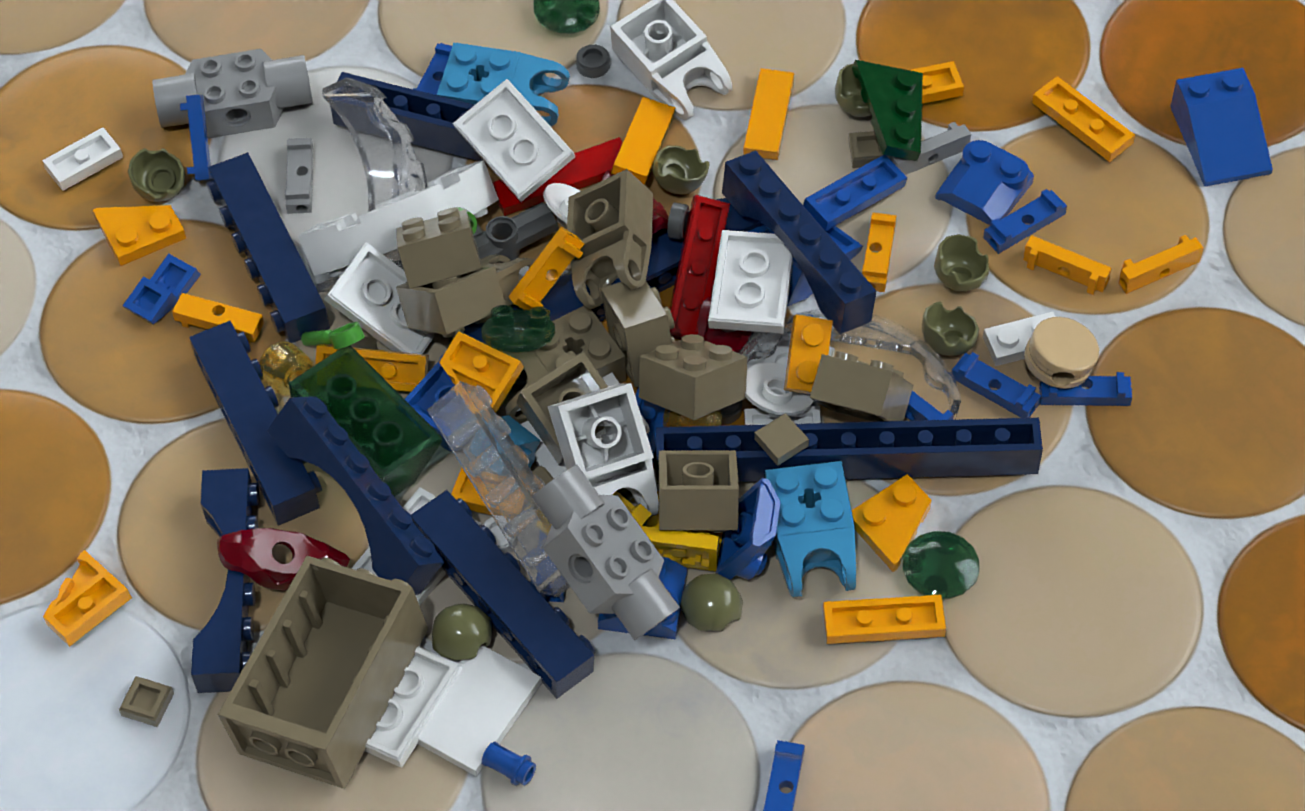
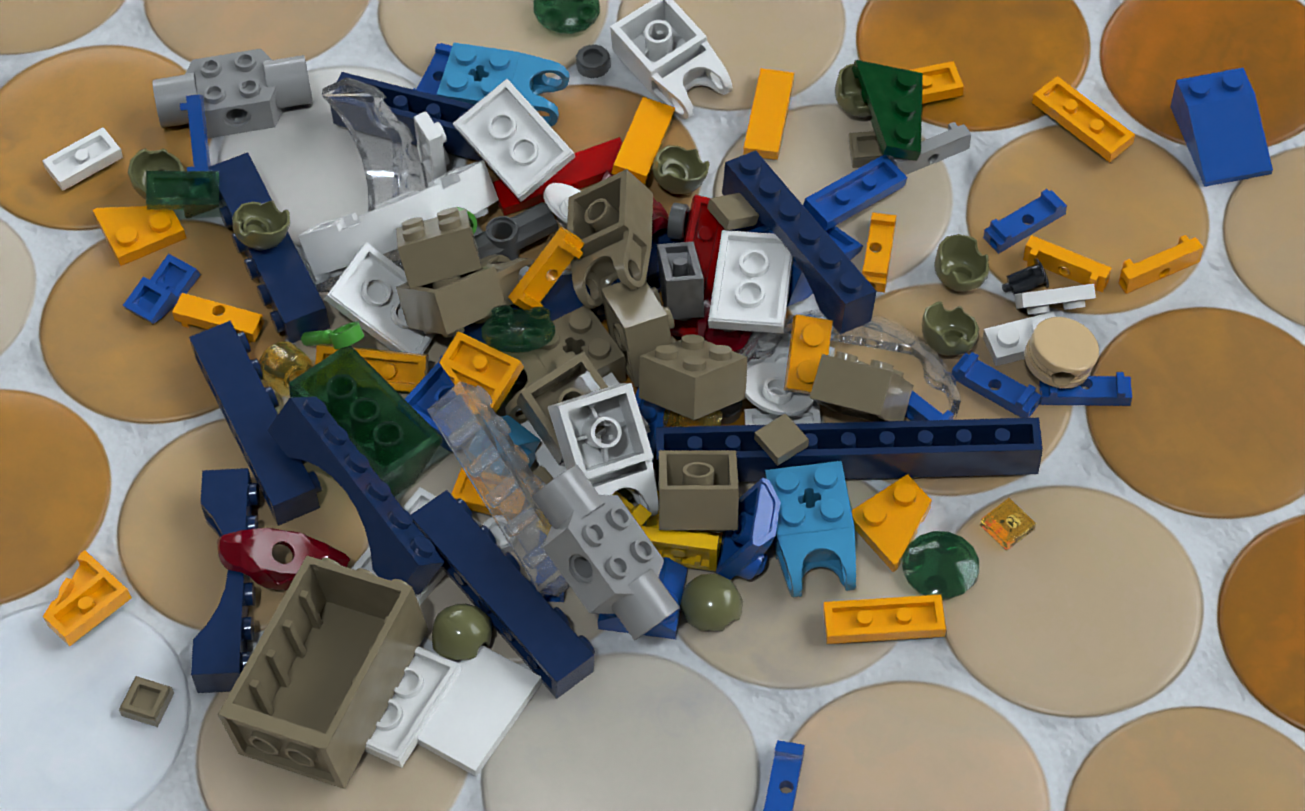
light grey piece [285,138,314,214] -> none
blue pin [482,741,536,786] -> none
blue slope [935,140,1034,225] -> none
none -> clear green slope [146,171,220,218]
none -> olive hair [232,200,290,251]
none -> white plate [413,111,450,180]
none -> flat silver slope [657,242,704,321]
none -> dark tan tile [707,193,759,231]
none -> clear yellow tile [980,498,1036,551]
none -> black piece [1002,258,1049,295]
none -> white plate [1014,284,1096,315]

